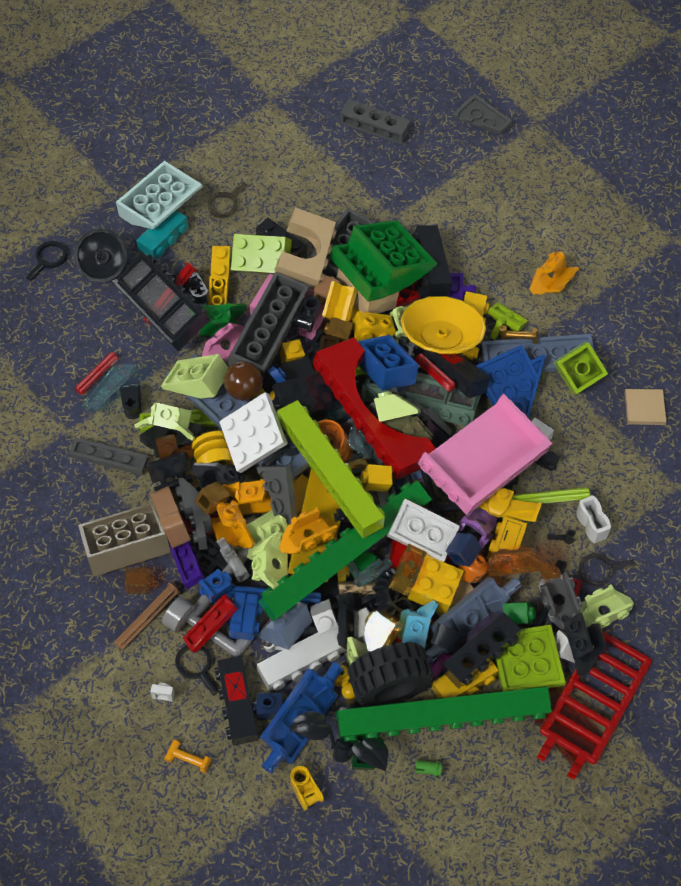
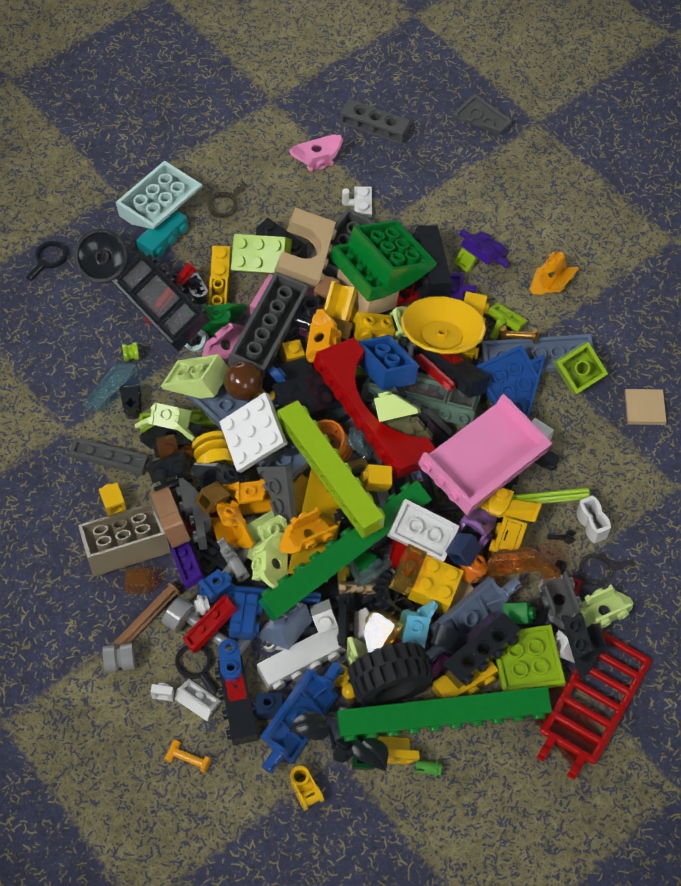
red axle [75,352,118,395] -> none
none -> yellow brick [99,483,126,516]
none -> light grey wheel [103,643,135,673]
none -> lime wheel [122,342,140,362]
none -> white slope [174,679,222,721]
none -> light aqua piece [185,329,209,352]
none -> white plate [194,595,210,615]
none -> blue plate [218,639,242,681]
none -> bright pink piece [289,134,343,172]
none -> light orange piece [306,309,342,363]
none -> white plate [342,186,372,217]
none -> yellow panel [376,736,420,764]
none -> lime plate [453,248,478,272]
none -> dark purple plate [459,229,510,269]

